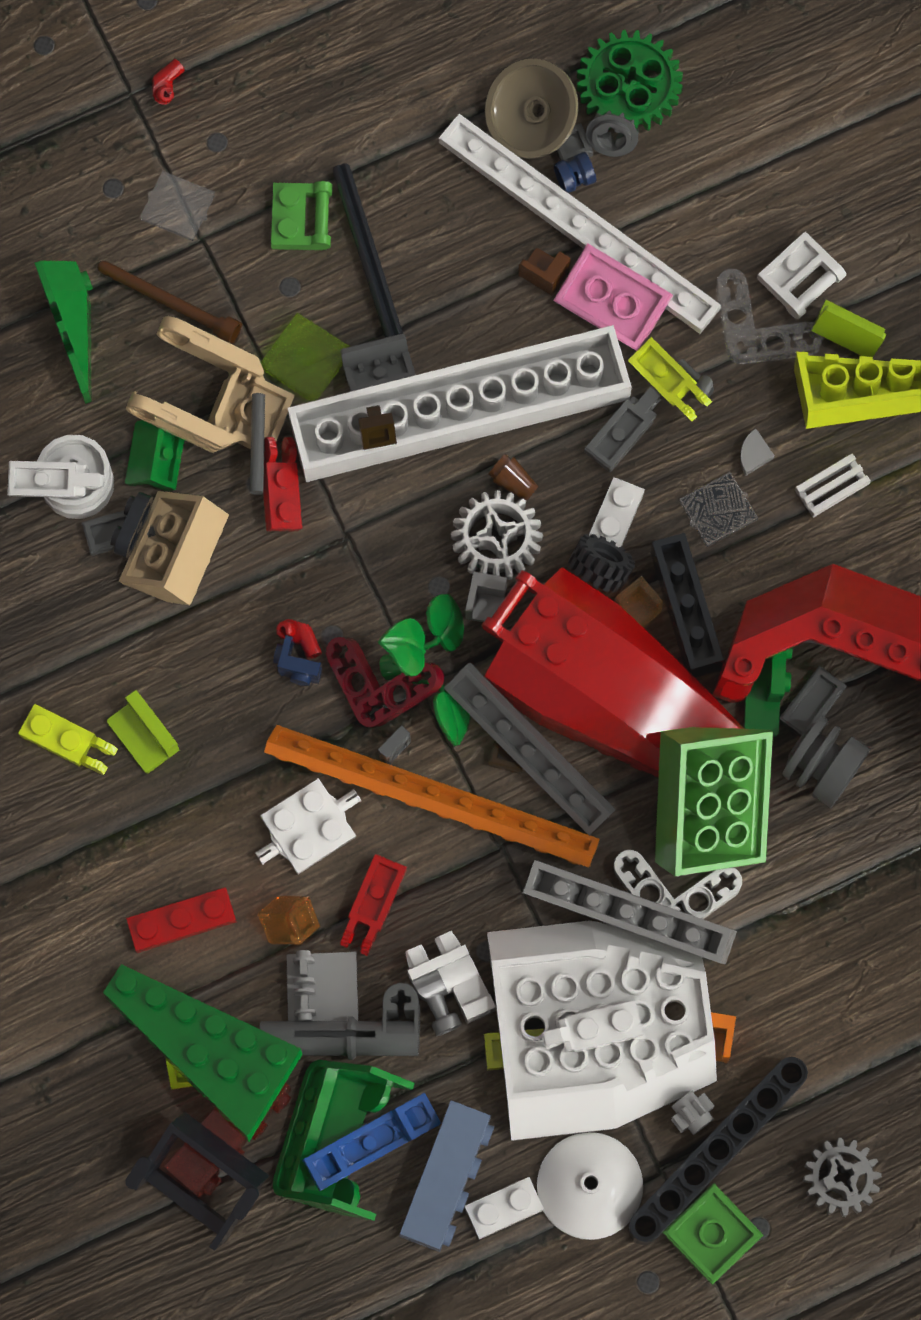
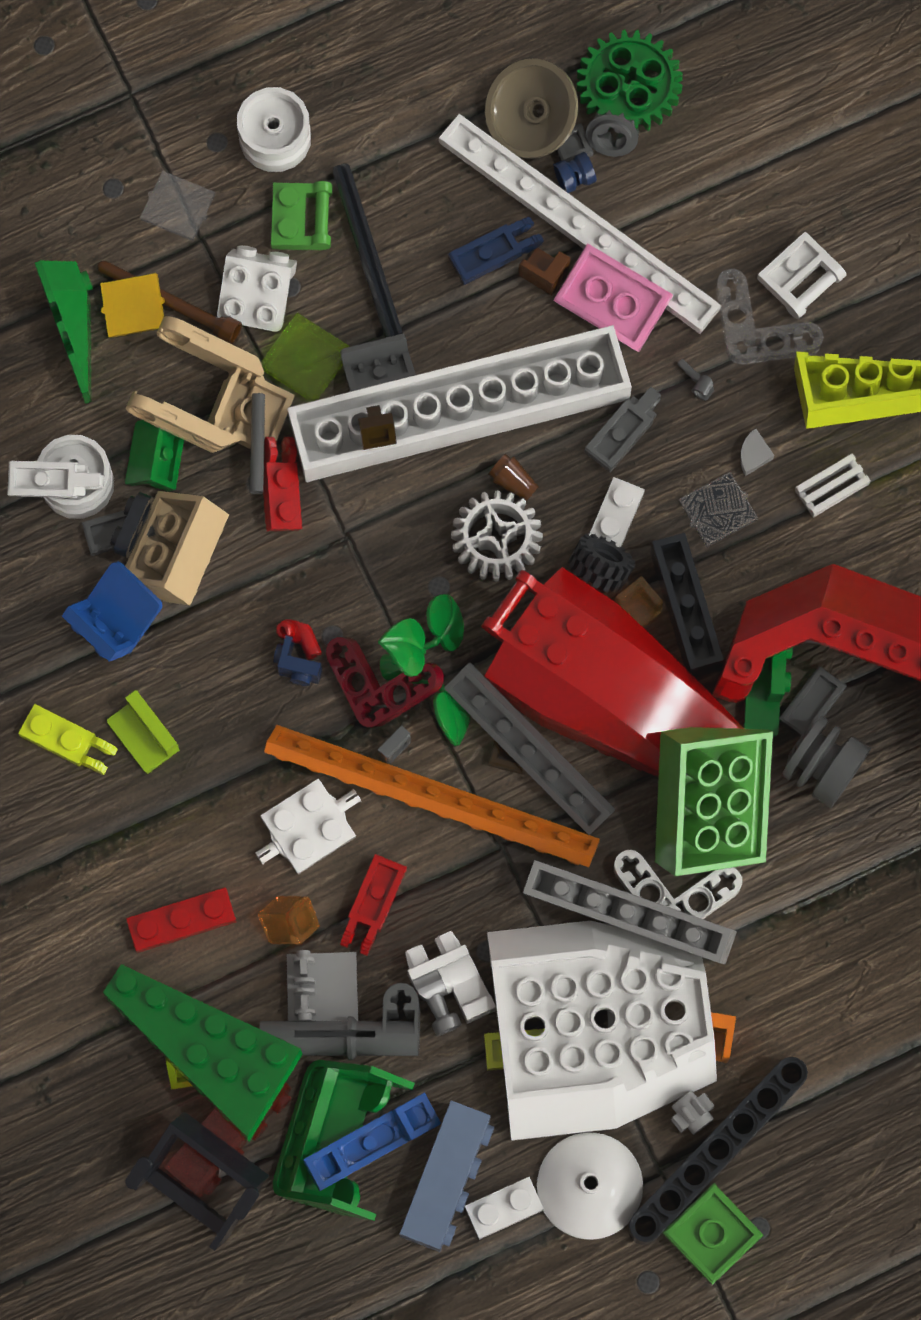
red arm [152,58,185,105] -> none
light grey panel [466,571,507,622] -> none
white hinge [543,1000,644,1053] -> none
neon yellow hinge [628,337,712,421] -> none
light grey gear [803,1138,882,1217] -> none
lime panel [811,300,886,357] -> none
none -> blue bracket [62,561,163,662]
none -> yellow piece [100,273,165,338]
none -> white bracket [217,246,297,332]
none -> white wheel [237,87,311,172]
none -> dark blue hinge [448,217,544,285]

